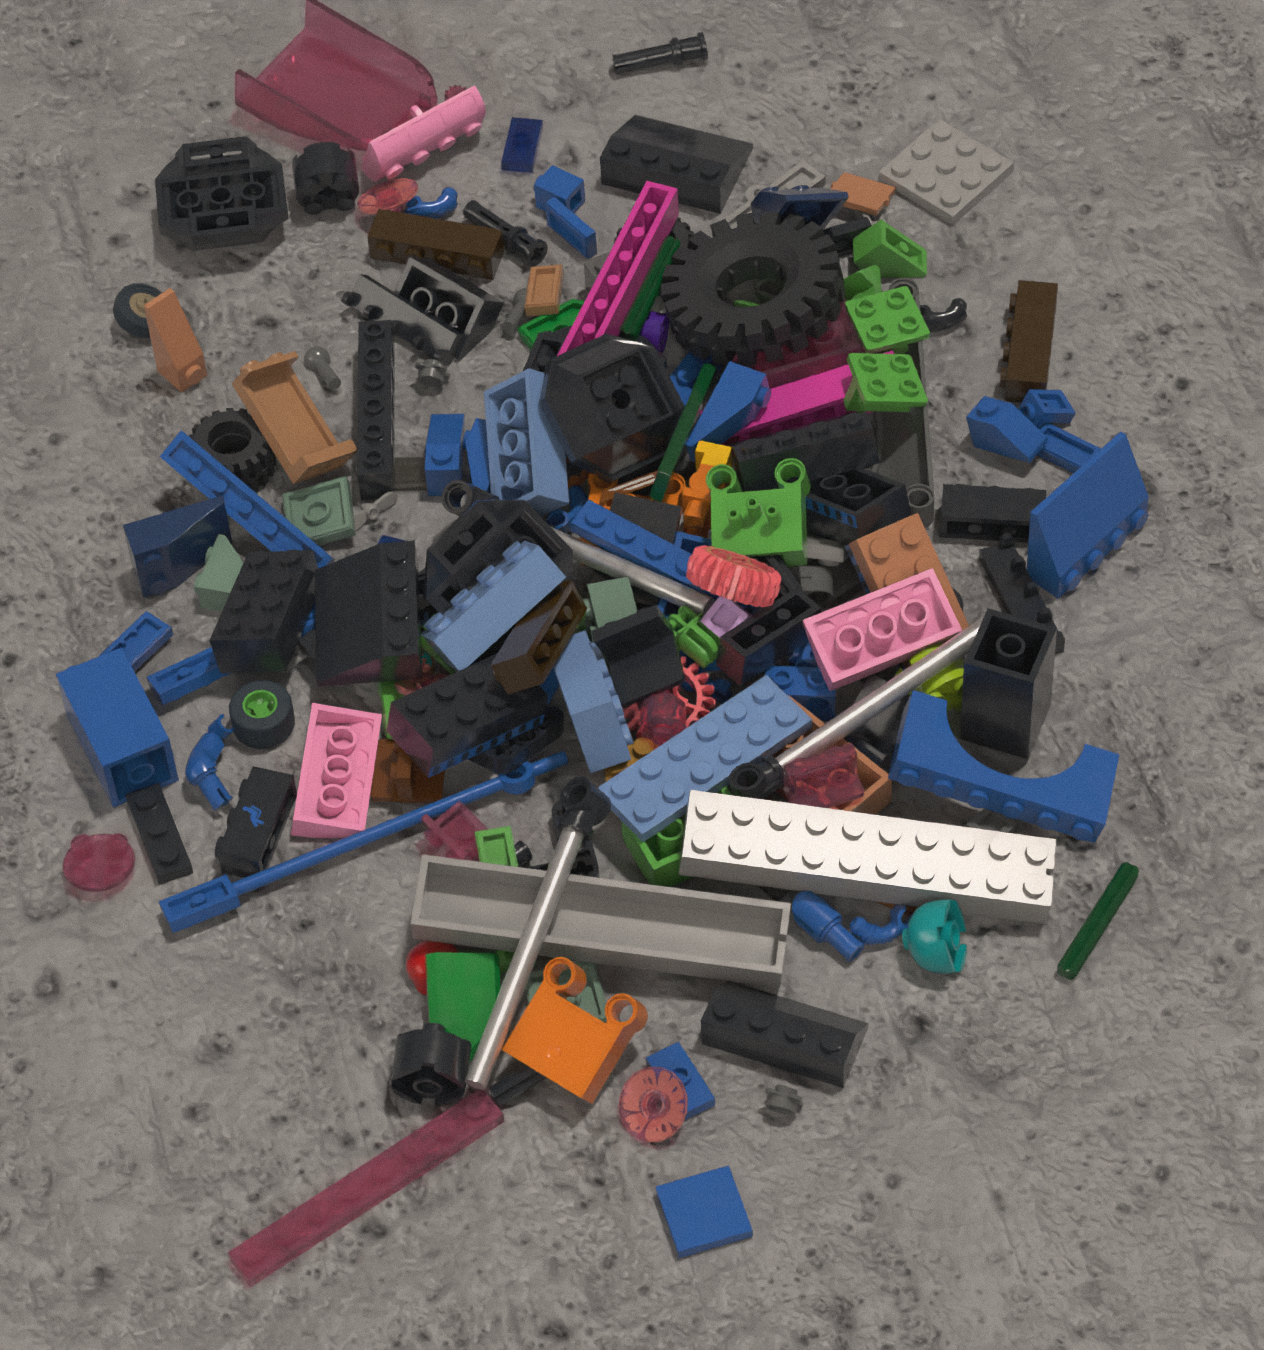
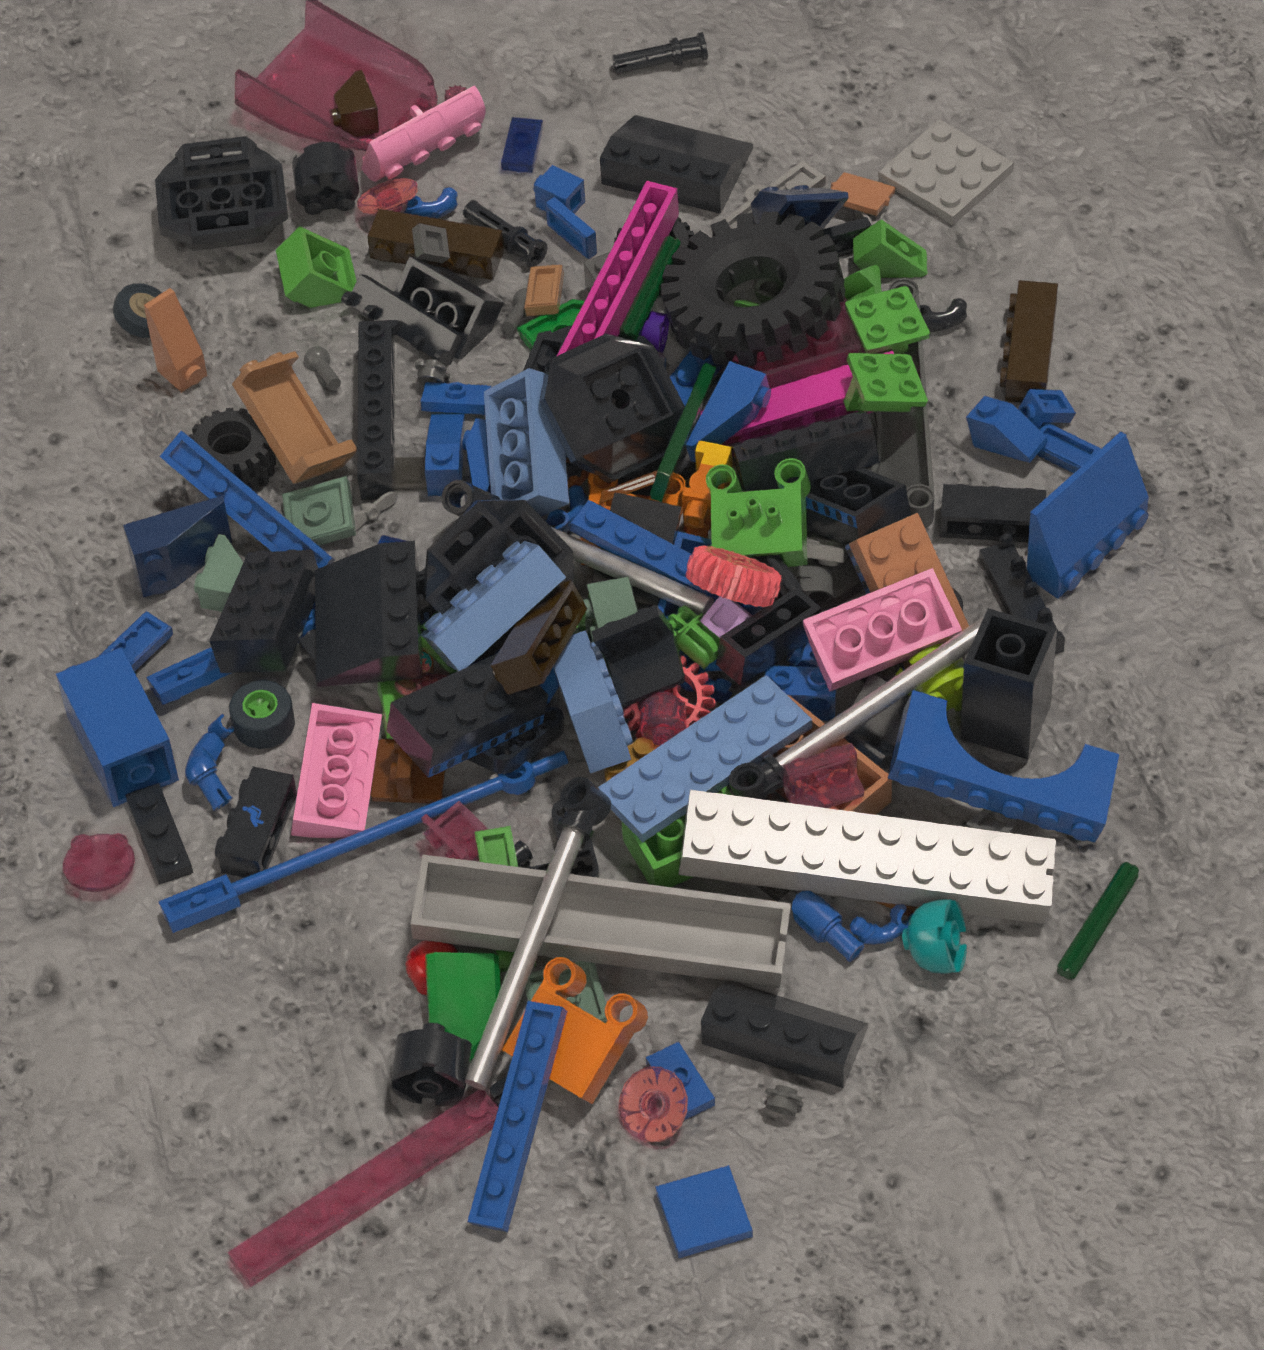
none -> bright green slope [276,226,356,308]
none -> dark brown slope [329,70,379,139]
none -> dark grey plate [412,223,450,263]
none -> blue plate [421,382,491,415]
none -> blue plate [467,1001,567,1232]

